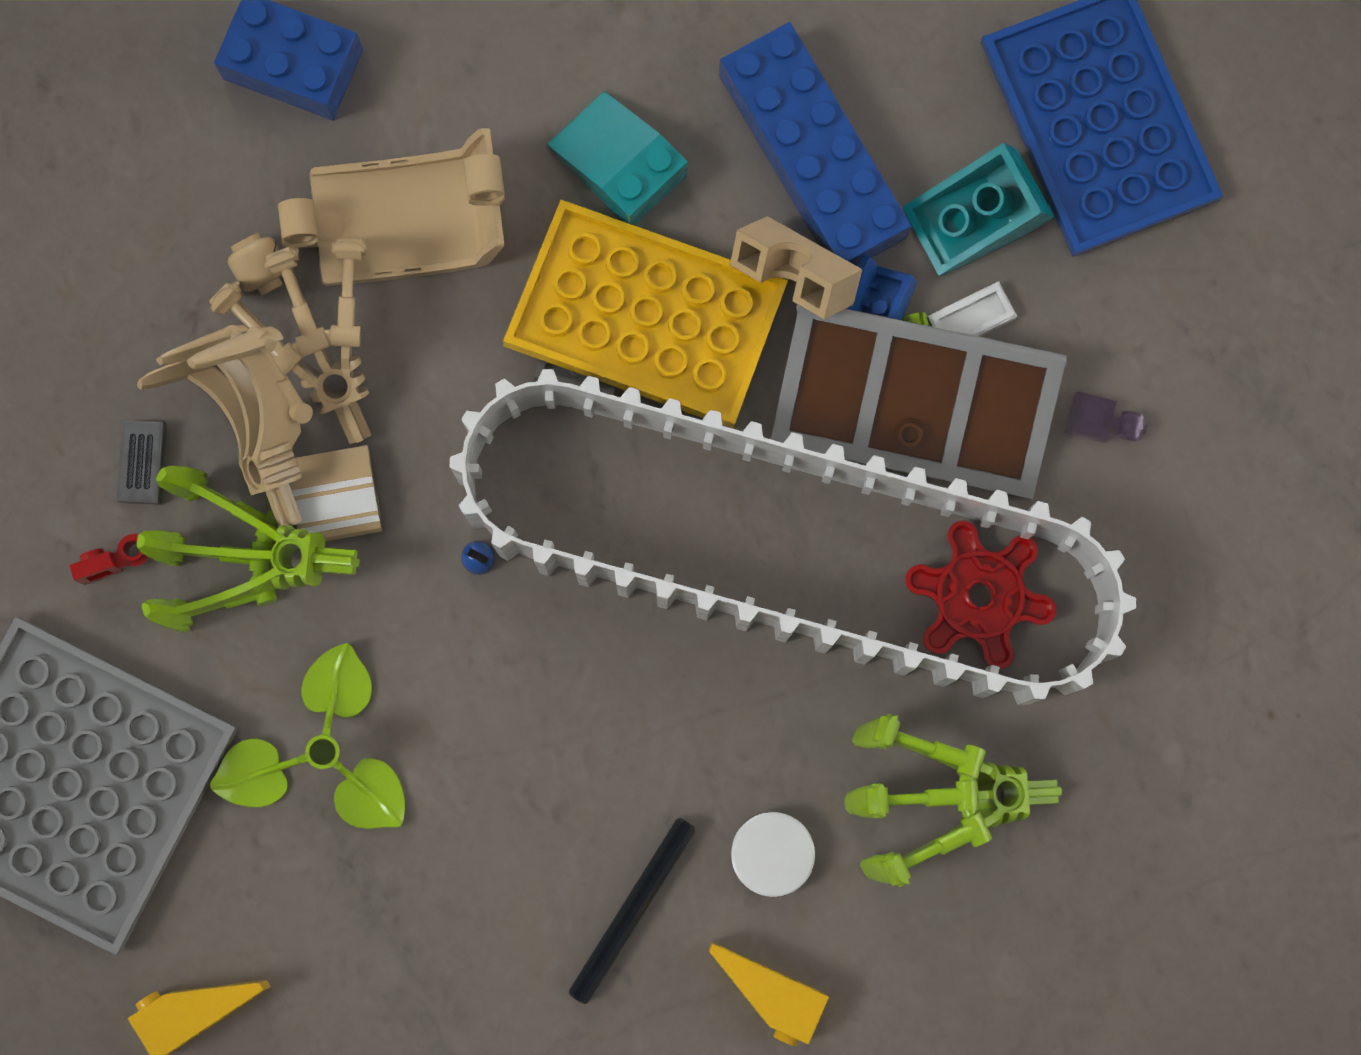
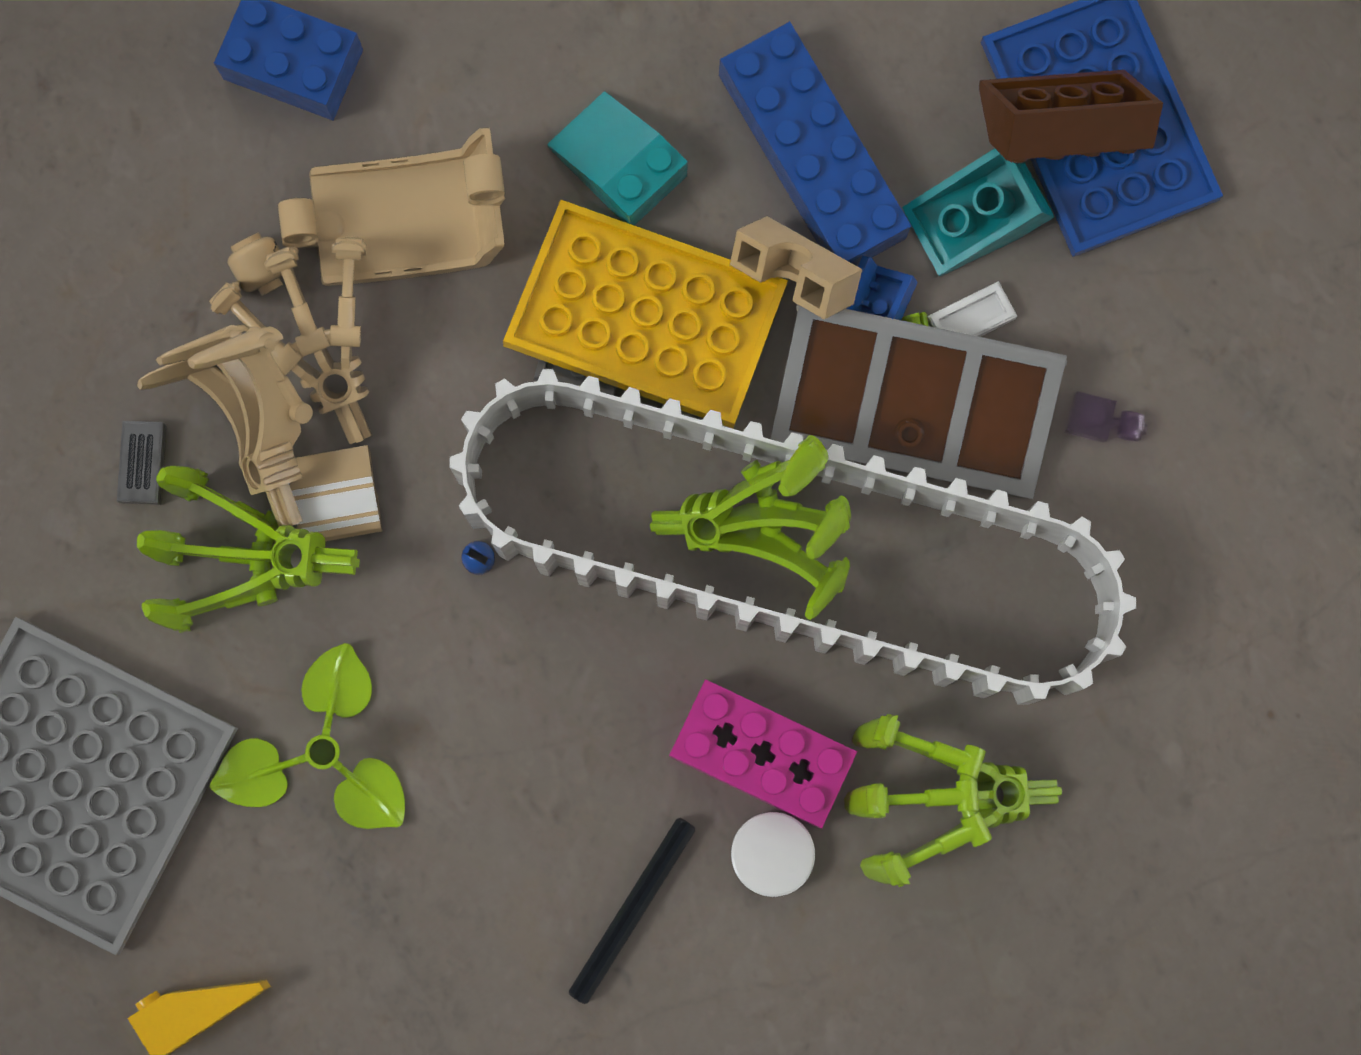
red plate [69,533,150,585] -> none
yellow slope [708,942,829,1047] -> none
red plate [905,520,1056,669] -> none
none -> lime piece [650,435,851,620]
none -> dark pink brick [669,679,857,828]
none -> reddish brown slope [979,70,1163,163]

